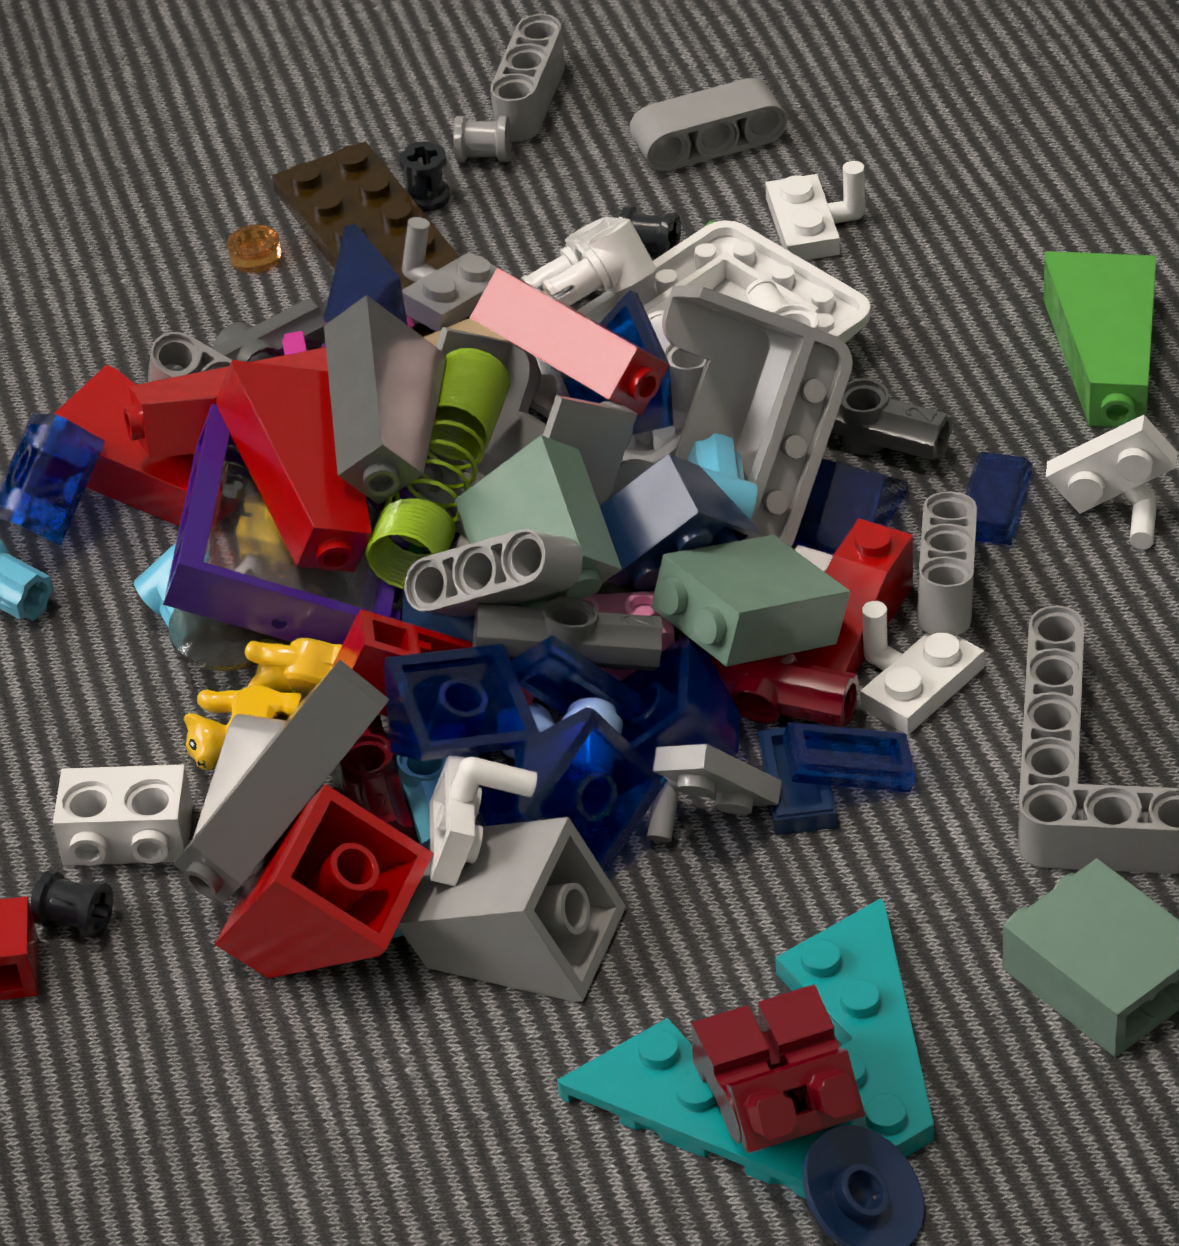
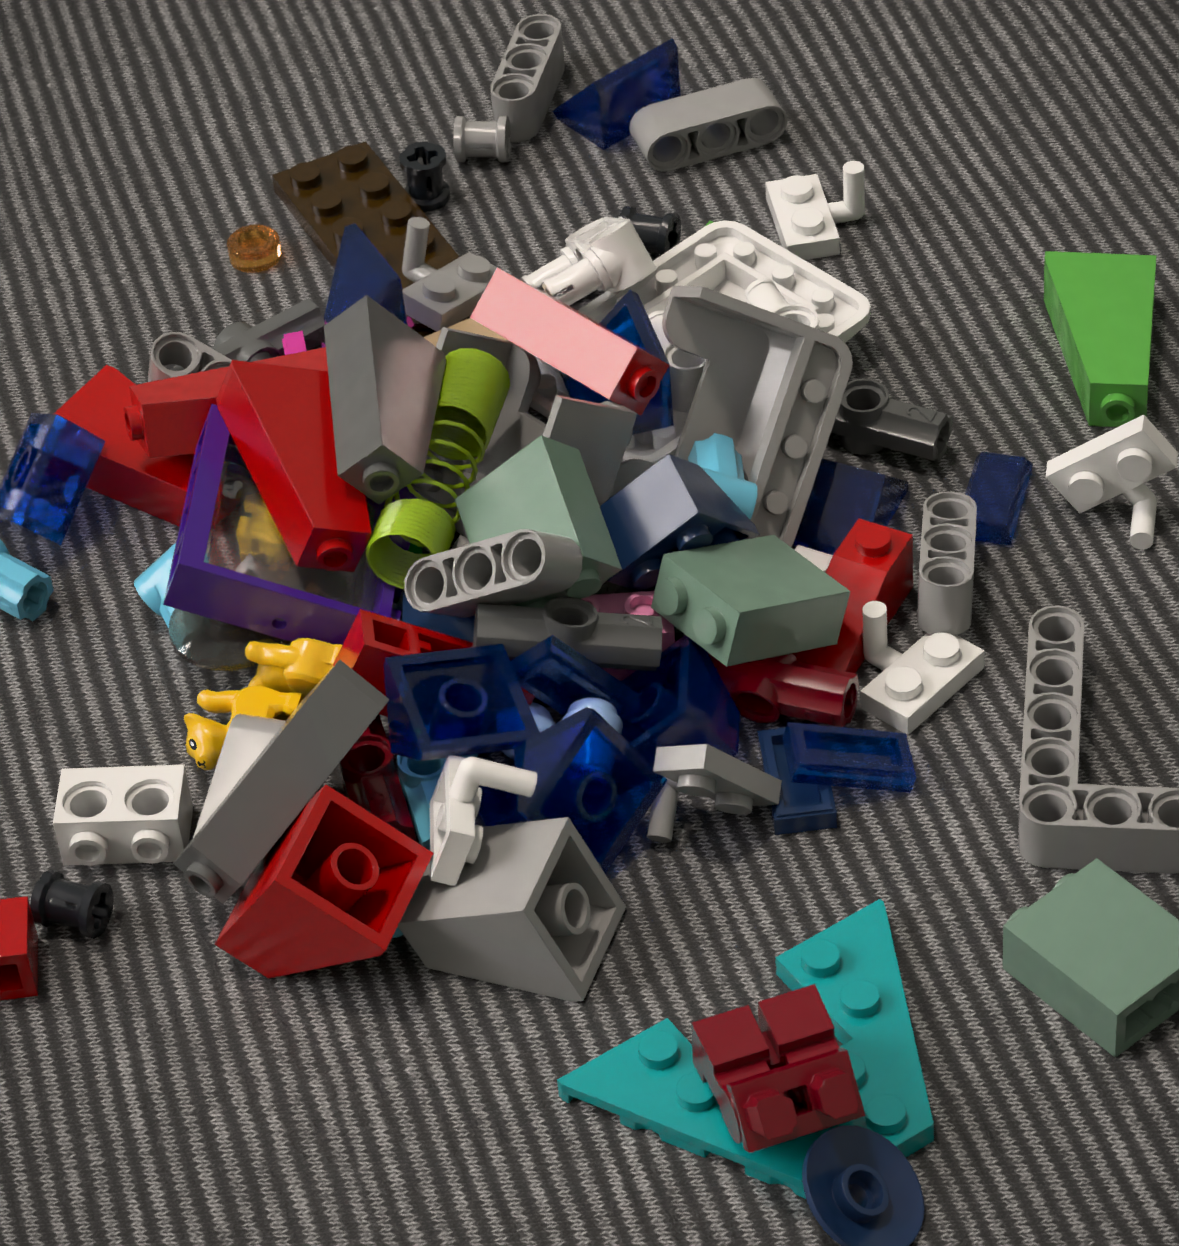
none -> clear blue slope [552,38,681,150]

